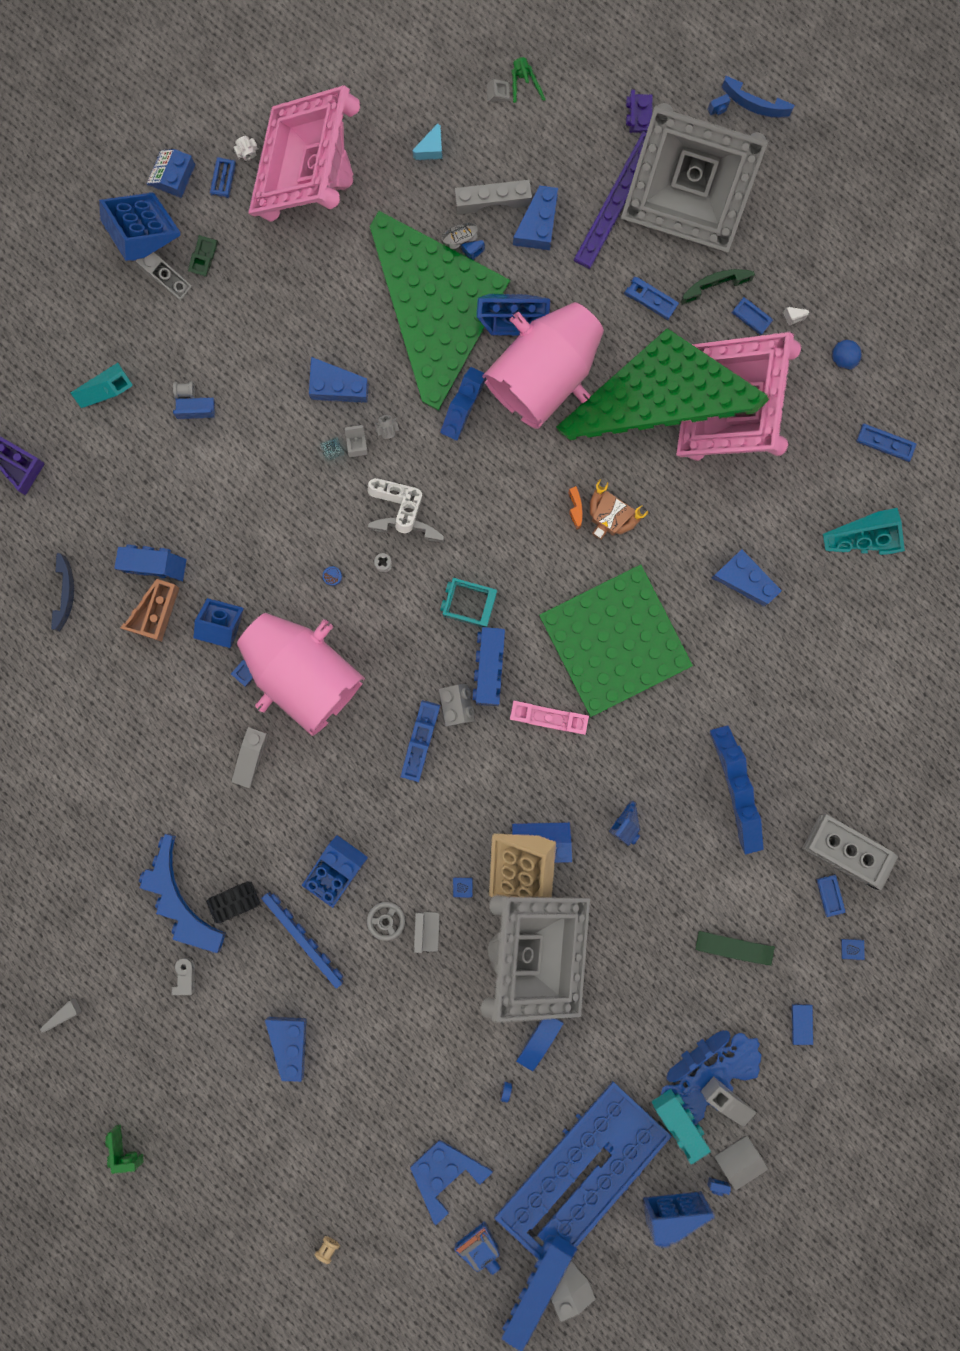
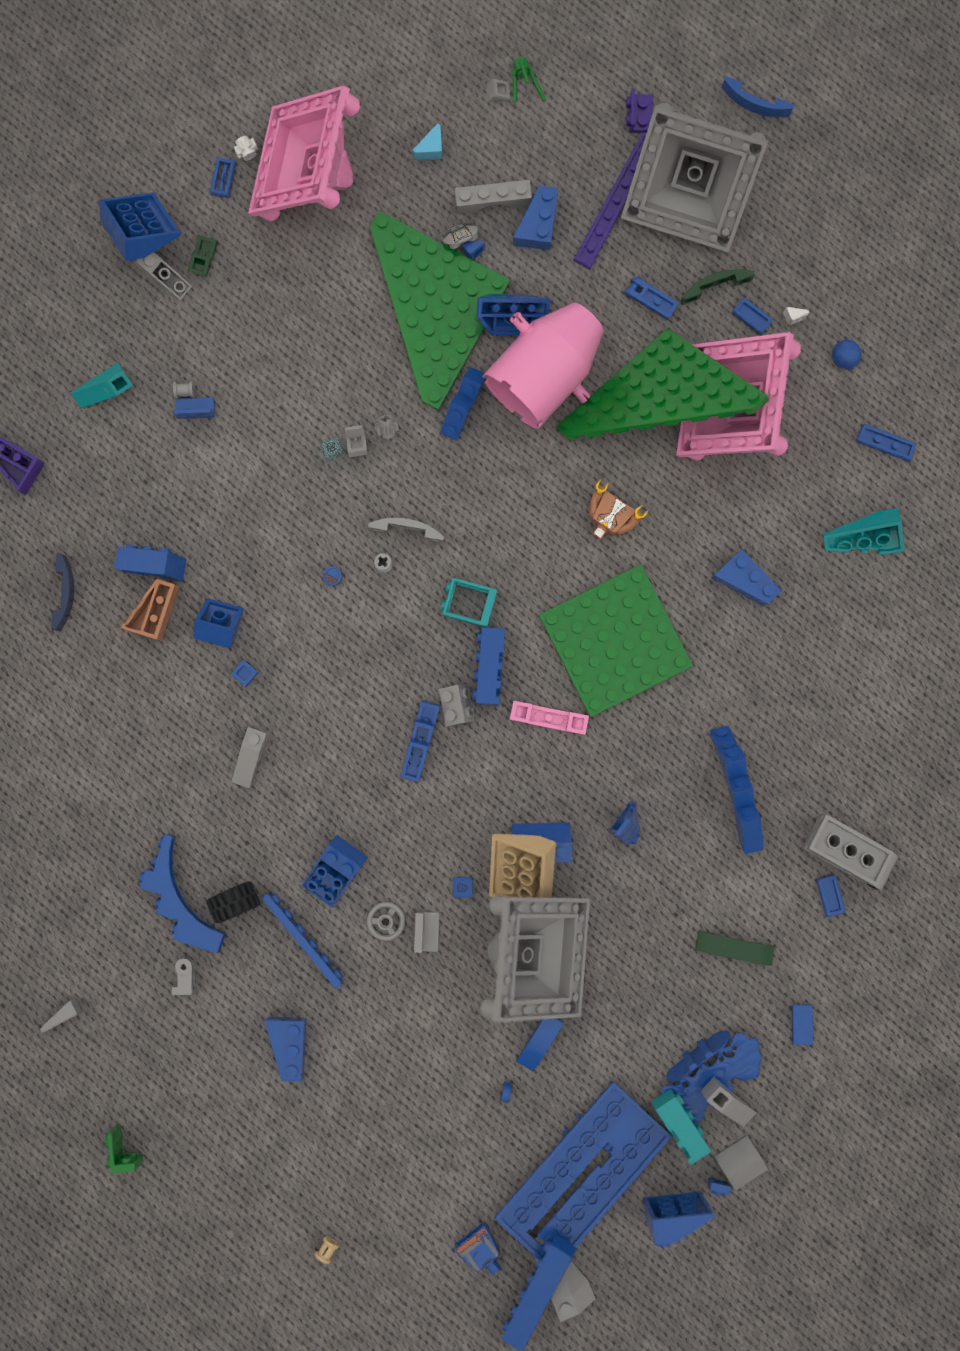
blue slope [147,149,196,198] -> none
bright pink piece [237,613,365,736] -> none
blue wedge [309,357,369,403] -> none
white beam [368,479,422,533] -> none
blue wing [410,1139,493,1225] -> none
orange slope [568,486,582,530] -> none
blue plate [708,94,730,115] -> none
blue slope [841,939,865,960] -> none

